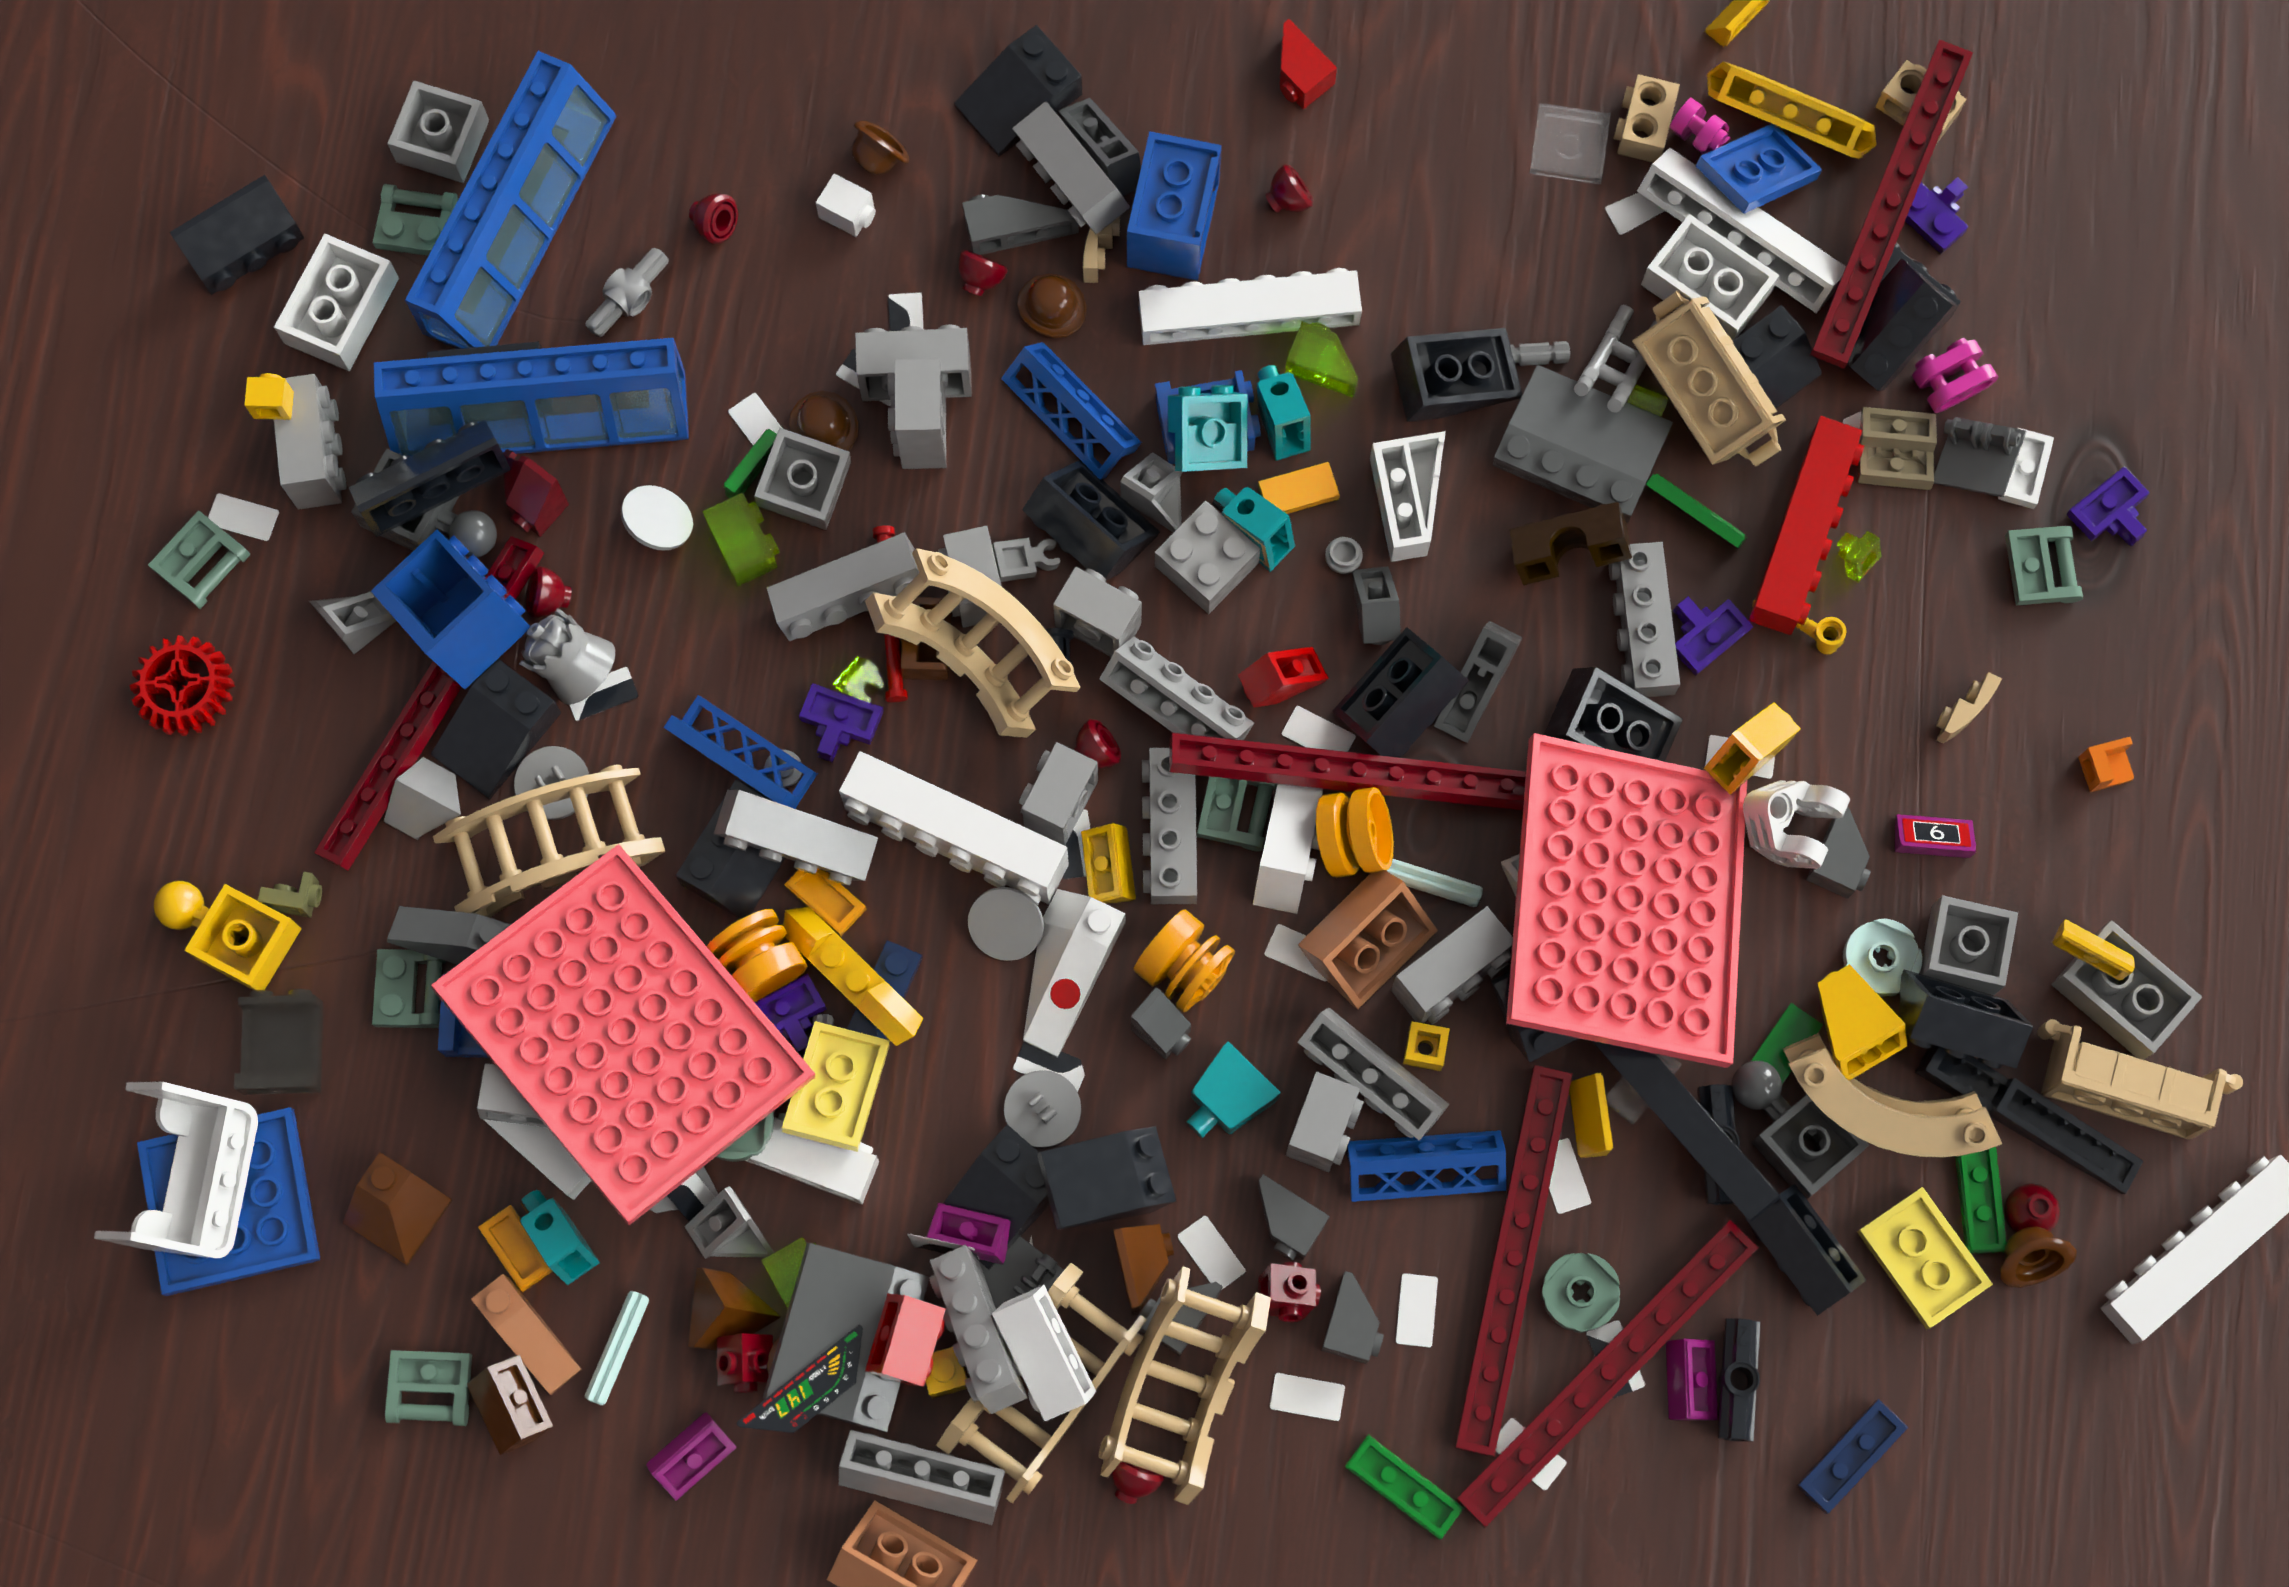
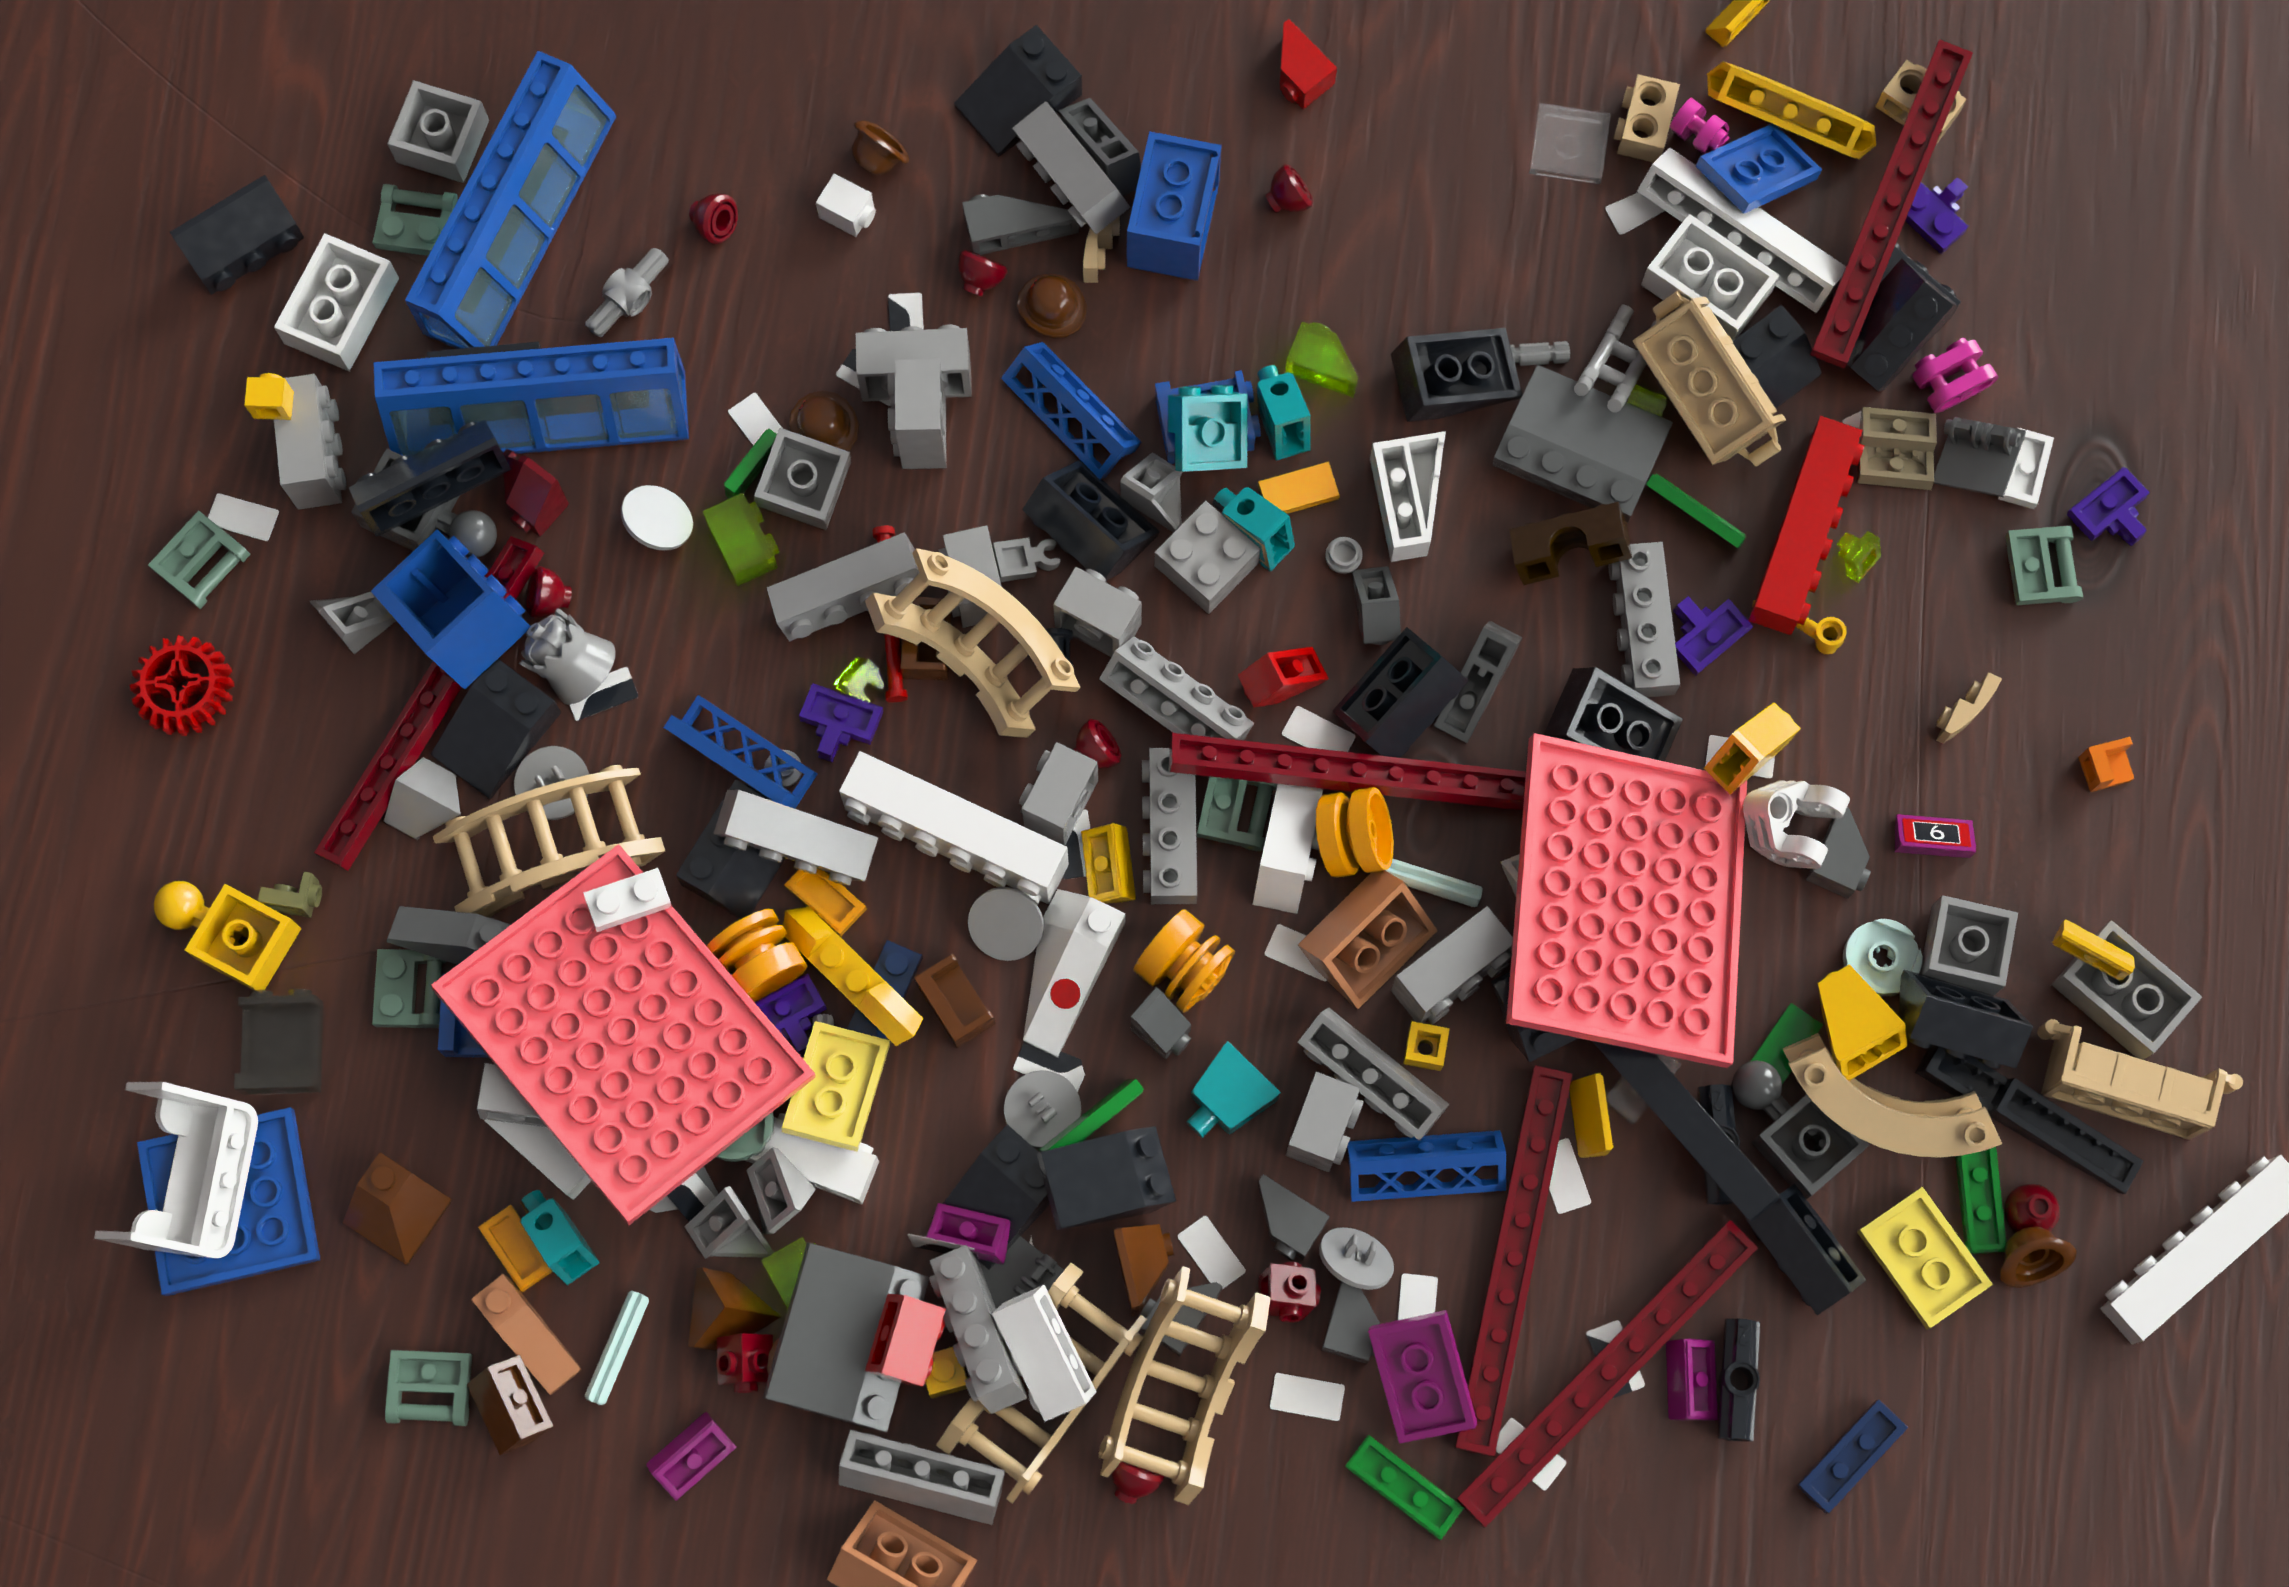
black sticker [736,1324,863,1433] -> none
white brick [1139,268,1362,345] -> none
sand green plate [1540,1253,1620,1333] -> none
none -> white plate [584,868,671,932]
none -> light grey slope [747,1147,816,1235]
none -> reddish brown panel [914,954,996,1048]
none -> green tile [1038,1078,1144,1152]
none -> light grey piece [1319,1228,1394,1290]
none -> magenta plate [1368,1310,1477,1444]

